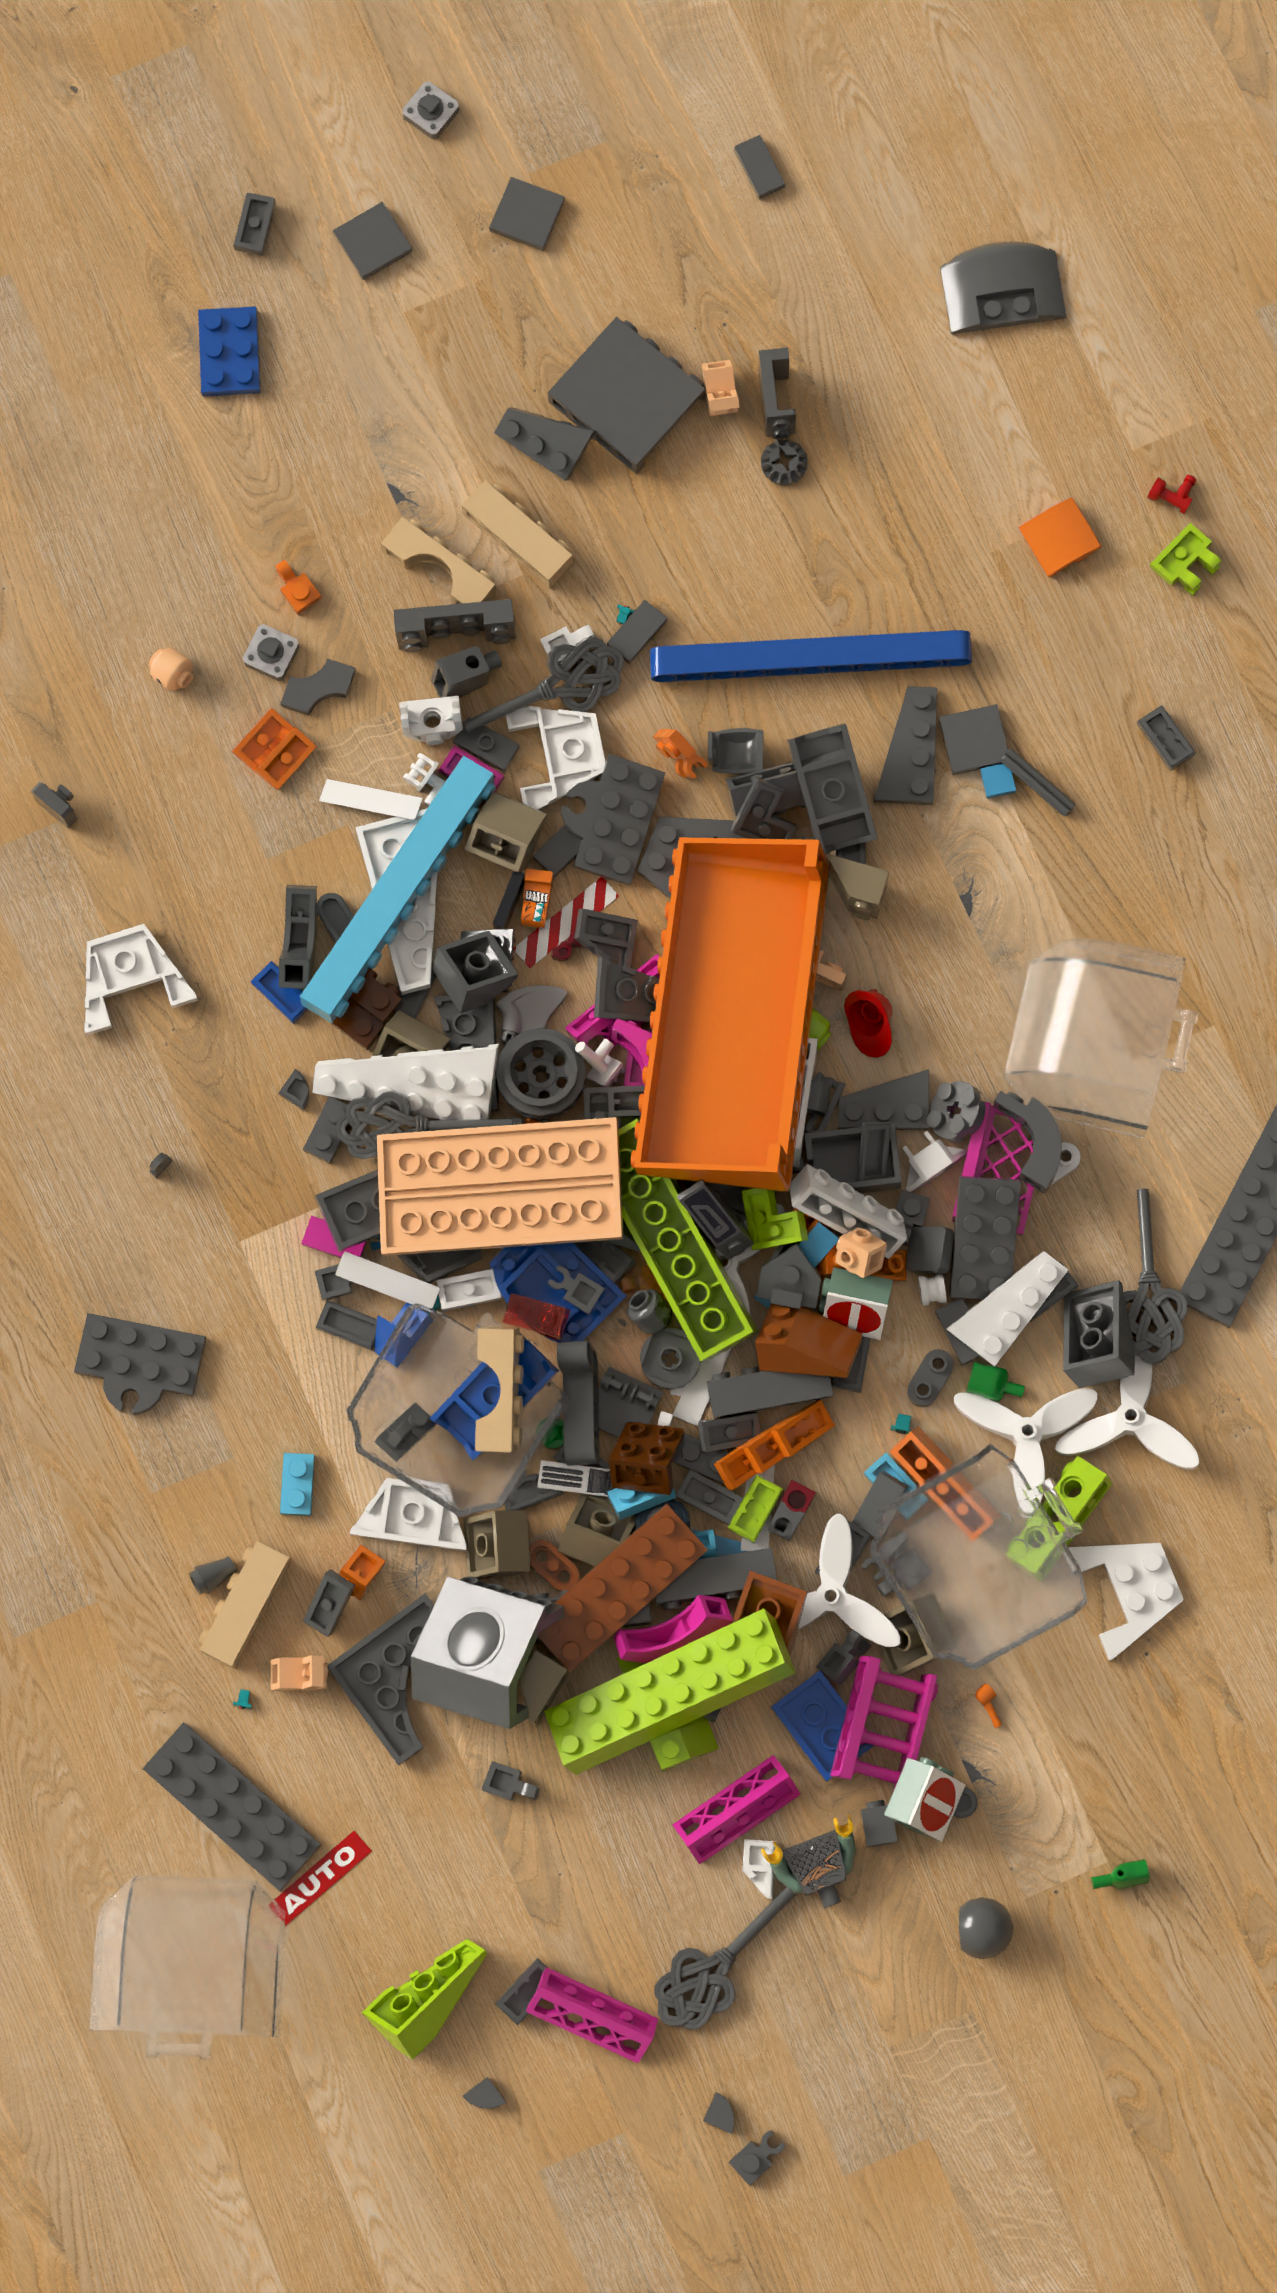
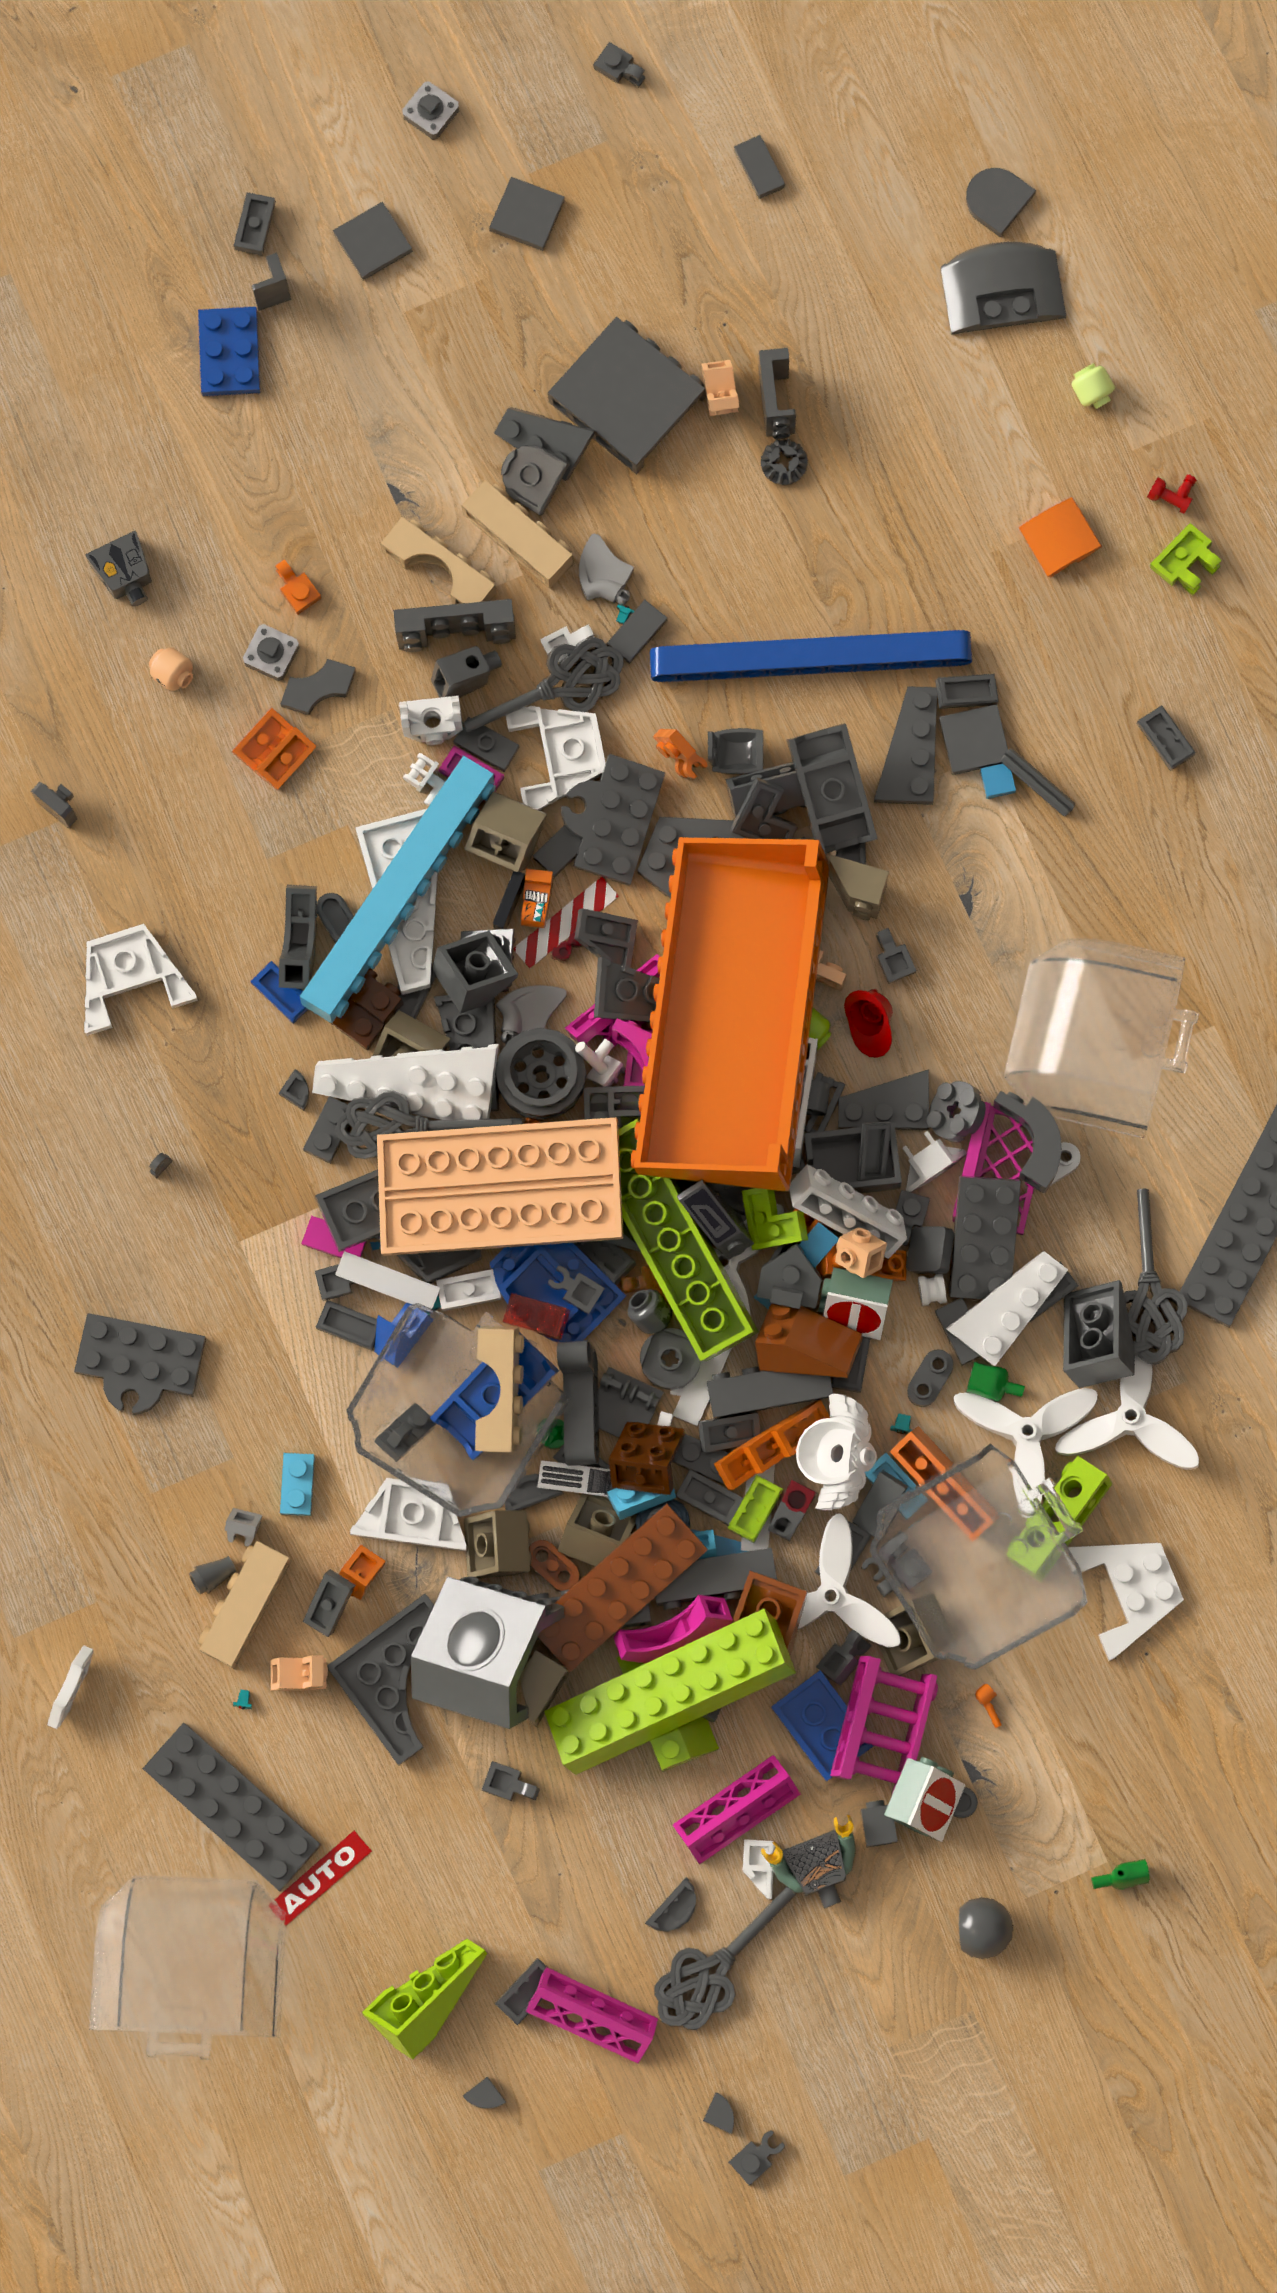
white sticker [319,779,422,820] -> none
none -> white tile [47,1645,94,1729]
none -> dark grey torso [85,530,152,607]
none -> light grey tile [224,1508,262,1547]
none -> dark grey panel [252,253,291,311]
none -> dark grey tile [501,445,570,515]
none -> light grey arm [579,533,634,605]
none -> dark grey plate [593,42,646,87]
none -> dark grey tile [645,1877,696,1932]
none -> white piece [796,1394,877,1510]
none -> dark grey plate [876,928,917,984]
none -> dark grey tile [935,674,999,709]
none -> dark grey tile [966,168,1036,237]
none -> yellowish green head [1072,363,1115,409]

